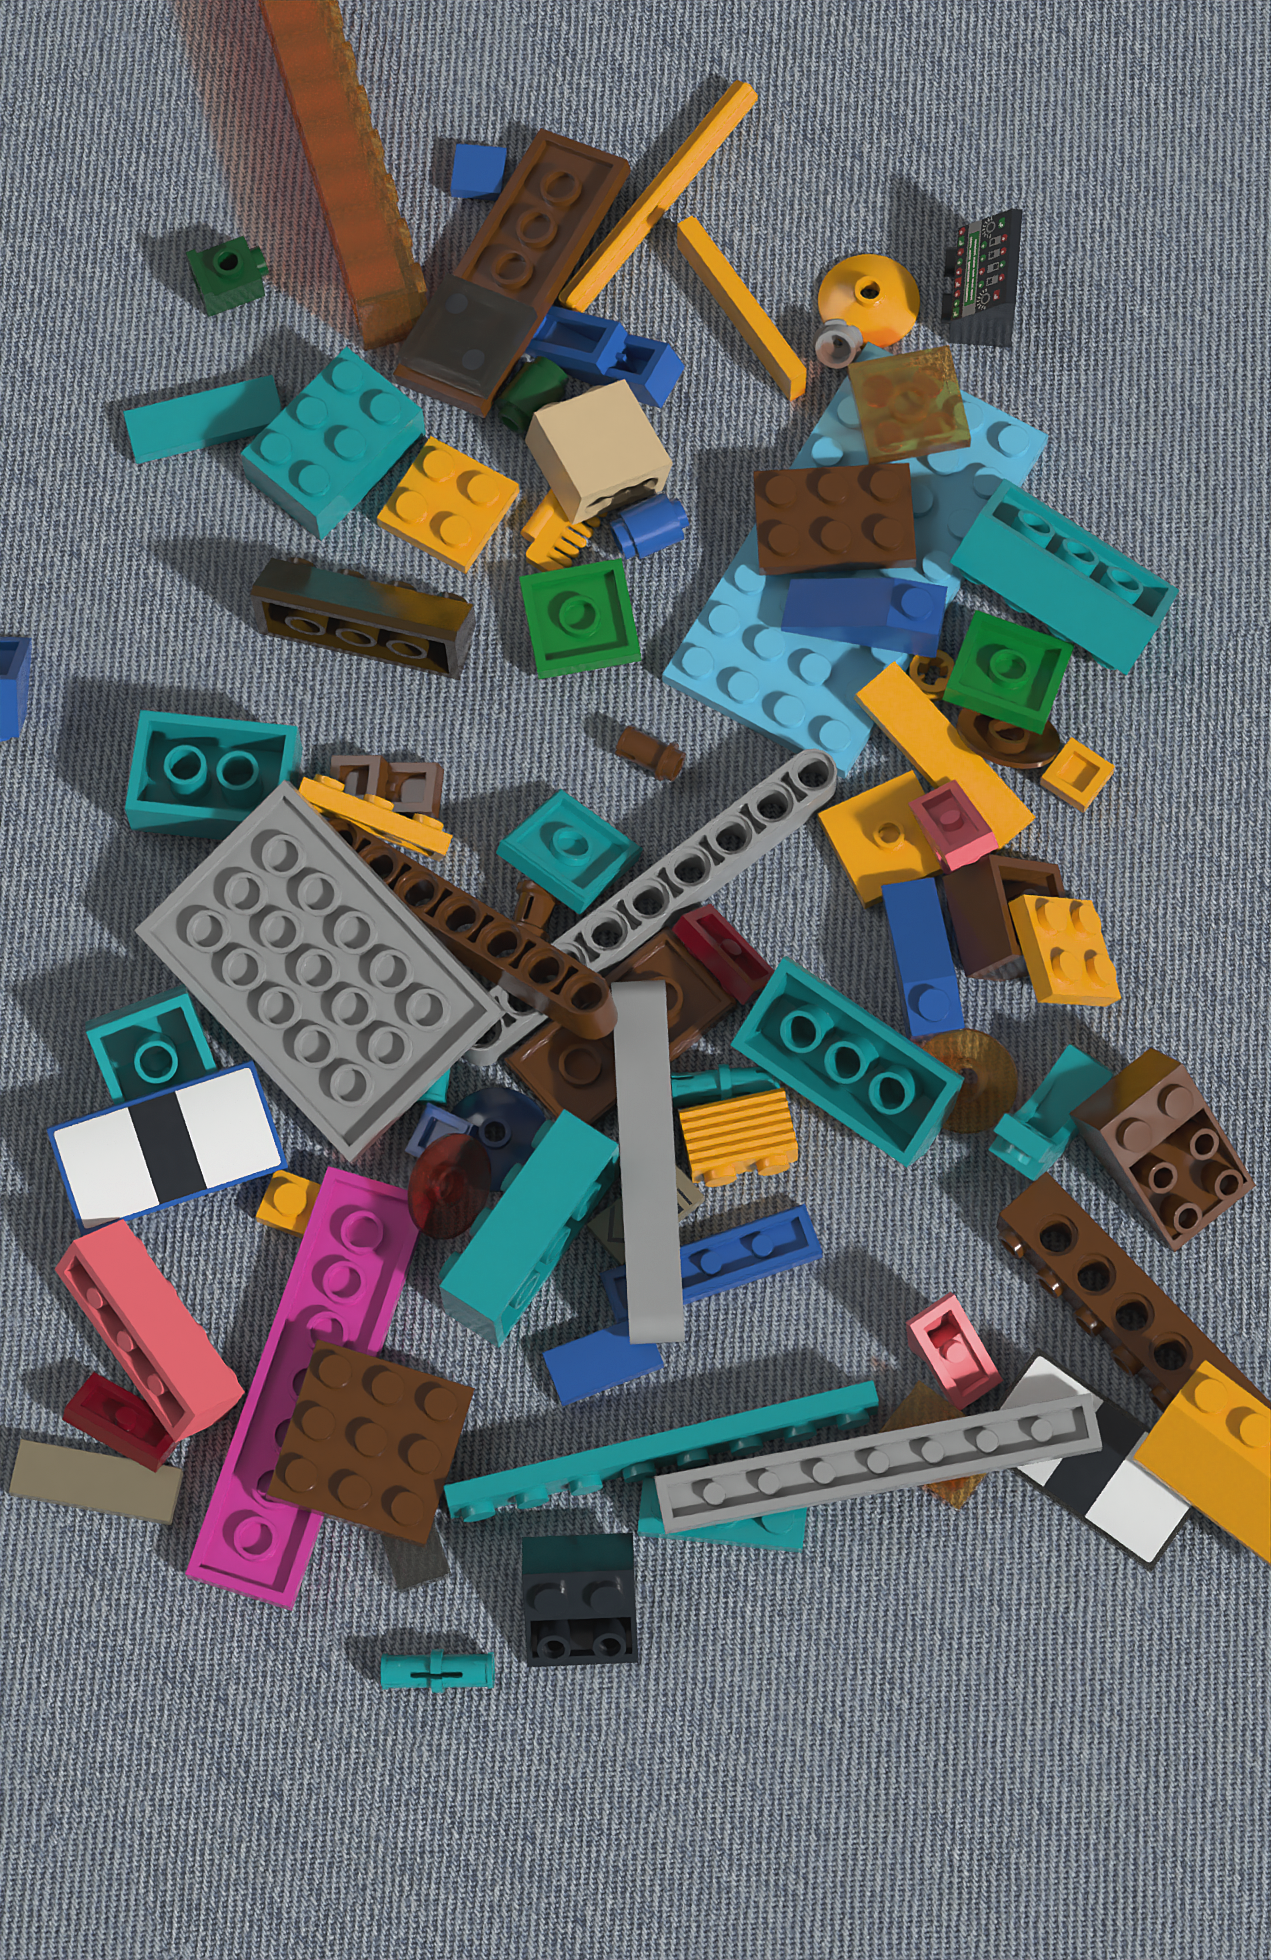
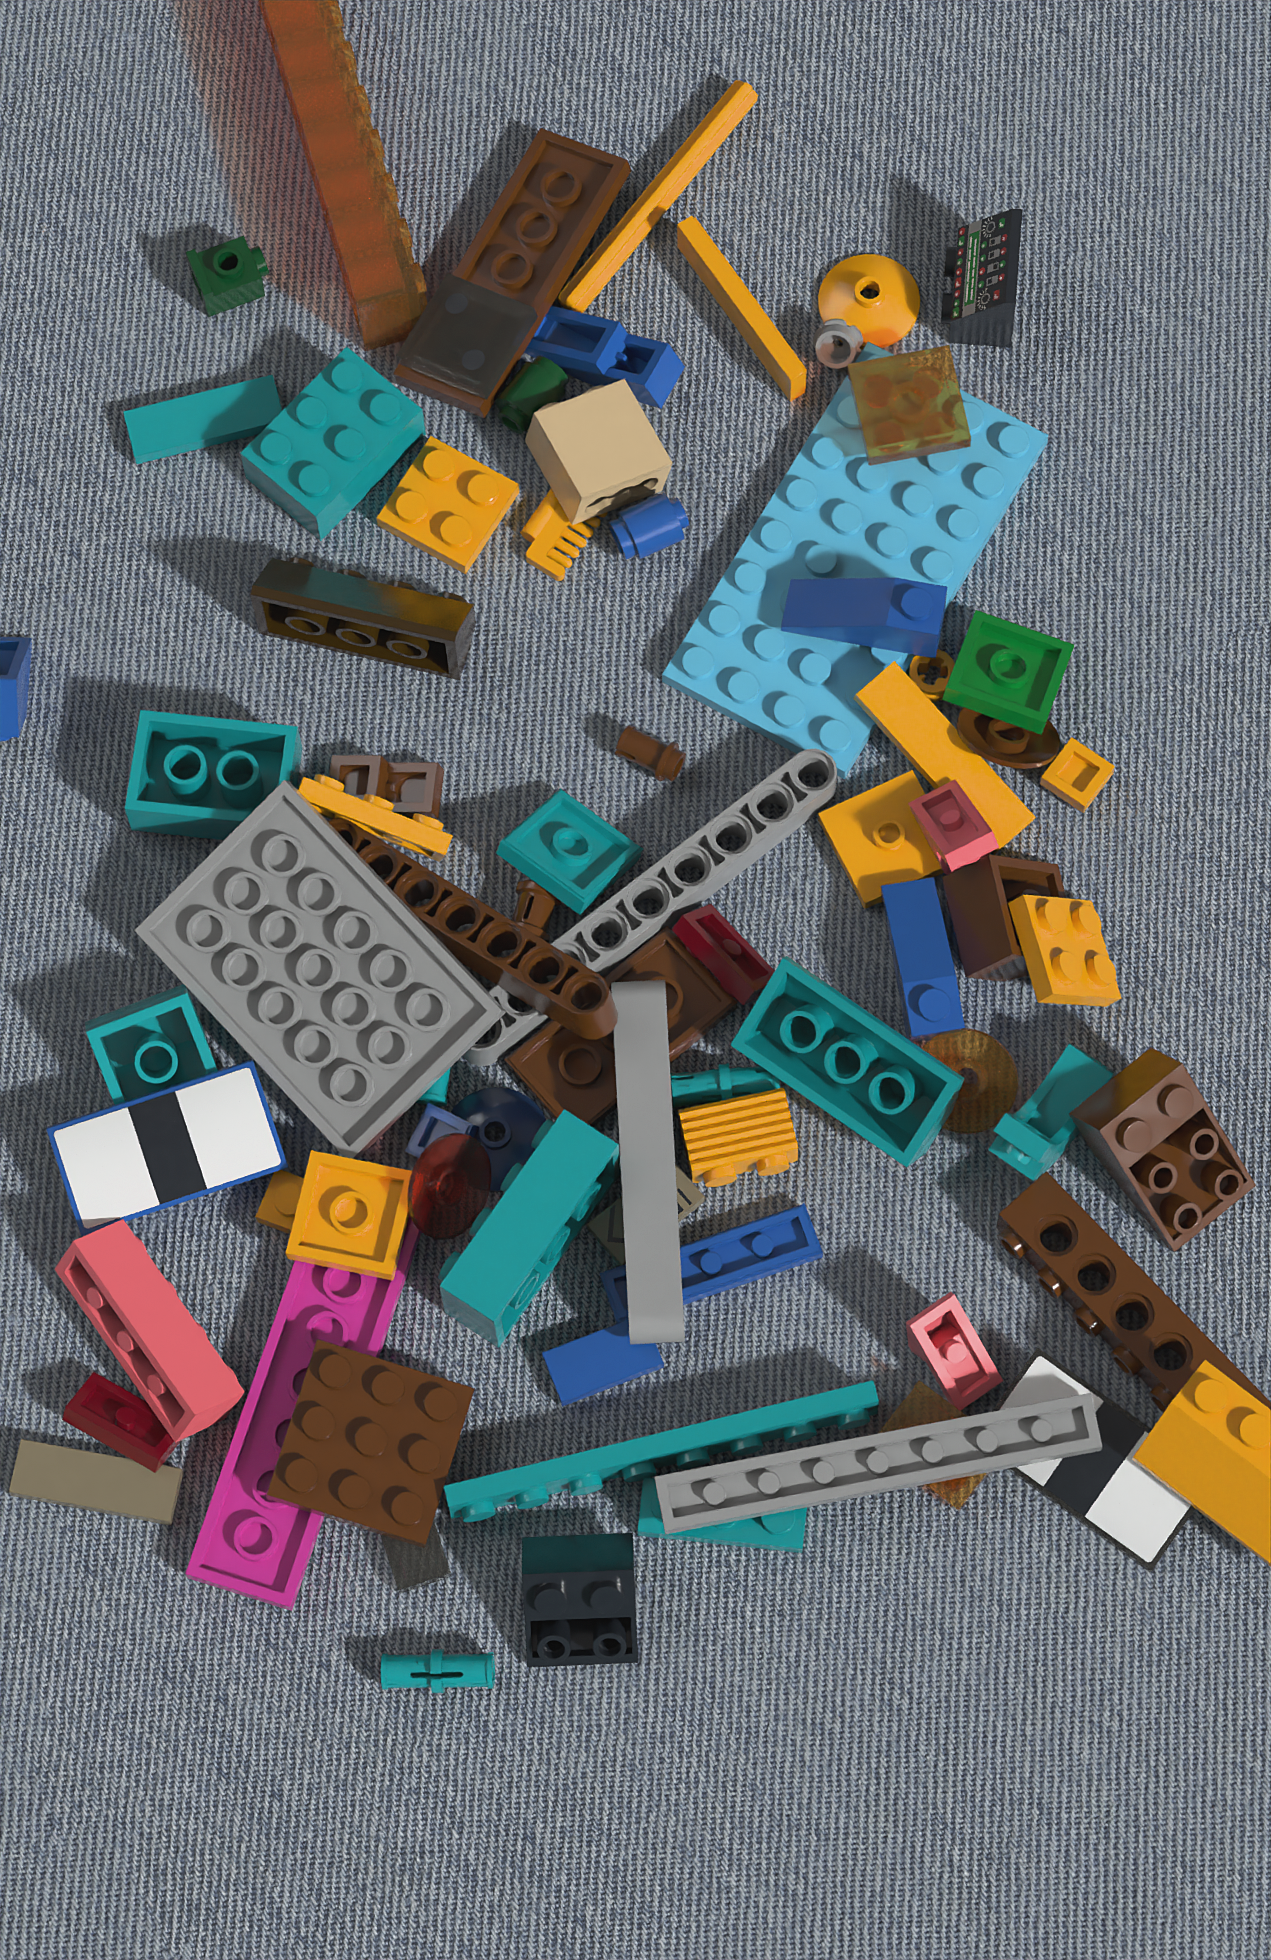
blue tile [450,143,507,201] -> none
green plate [519,558,641,680] -> none
reddish brown plate [753,463,917,576] -> none
teal slope [949,478,1180,675] -> none
none -> light orange plate [286,1150,418,1281]

